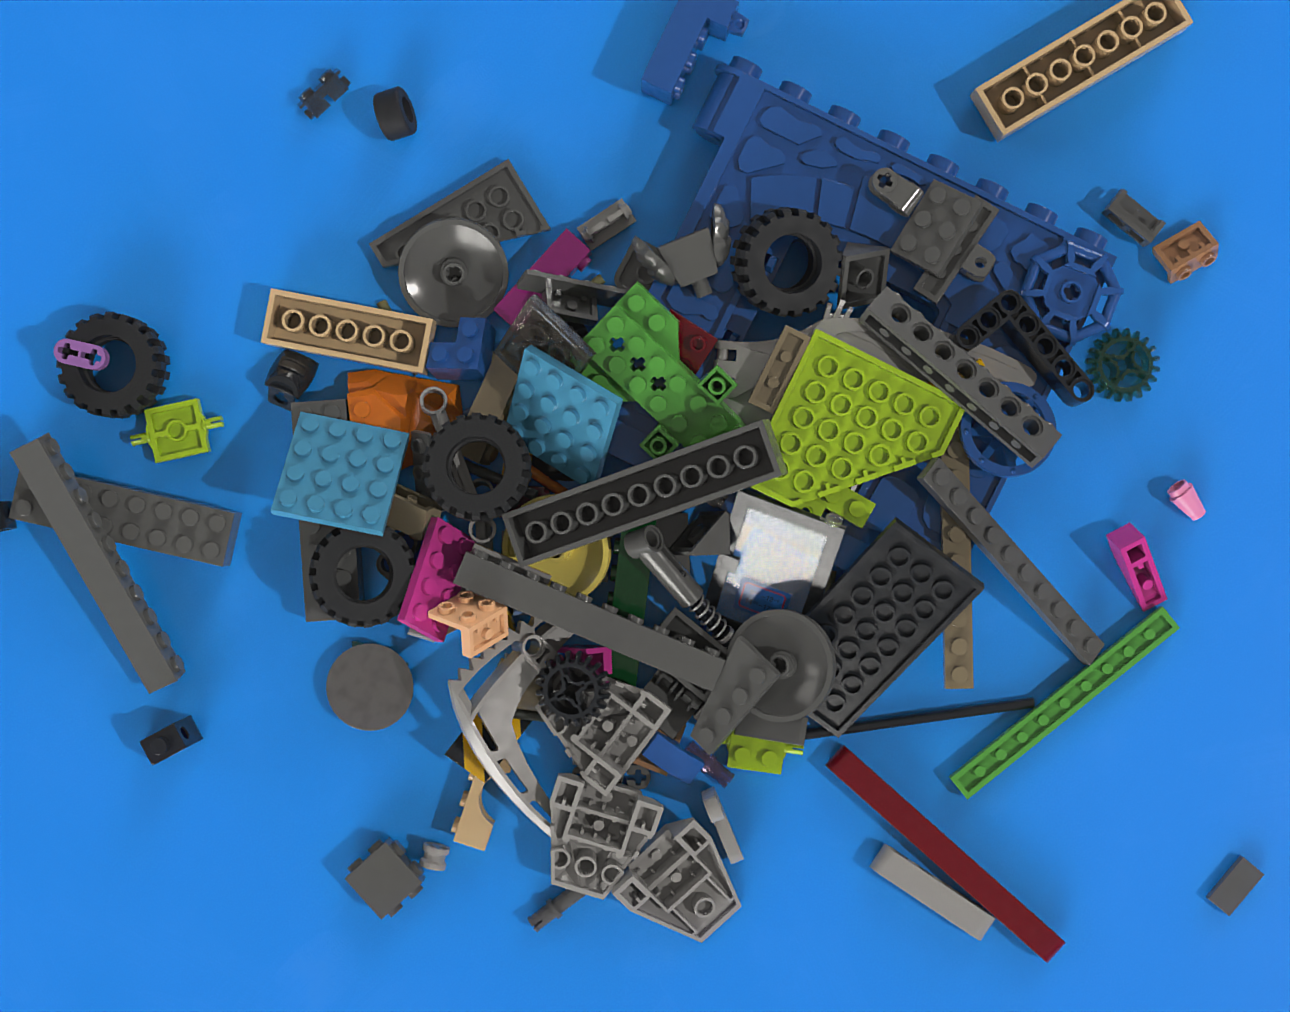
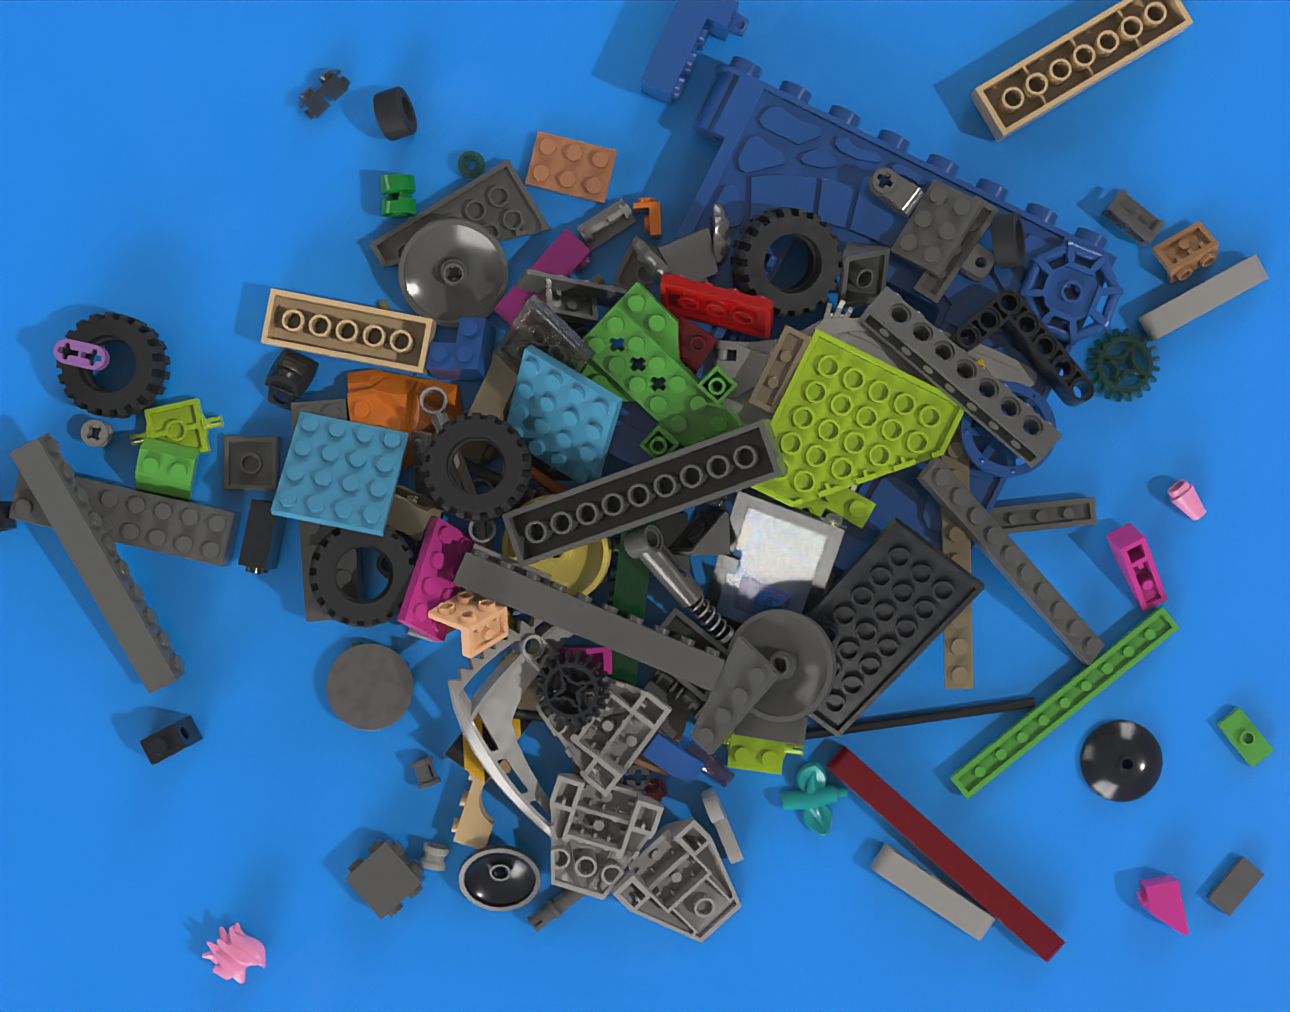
none -> light grey wheel [80,420,114,447]
none -> bright green slope [135,438,201,501]
none -> bright pink hair [202,922,266,984]
none -> dark grey tile [223,436,280,491]
none -> black brick [238,499,287,574]
none -> green wheel [379,174,417,218]
none -> dark grey bush [410,755,441,789]
none -> plate [458,151,485,179]
none -> black dish [459,845,541,911]
none -> nougat plate [525,131,617,205]
none -> orange bracket [633,198,662,239]
none -> clear red hinge [644,778,668,802]
none -> red plate [660,273,774,340]
none -> teal plant [780,762,848,836]
none -> dark grey plate [990,497,1097,534]
none -> black tyre [992,213,1025,269]
none -> black dish [1080,720,1163,802]
none -> dark pink slope [1137,875,1189,935]
none -> light grey beam [1138,254,1269,342]
none -> bright green plate [1216,707,1274,767]

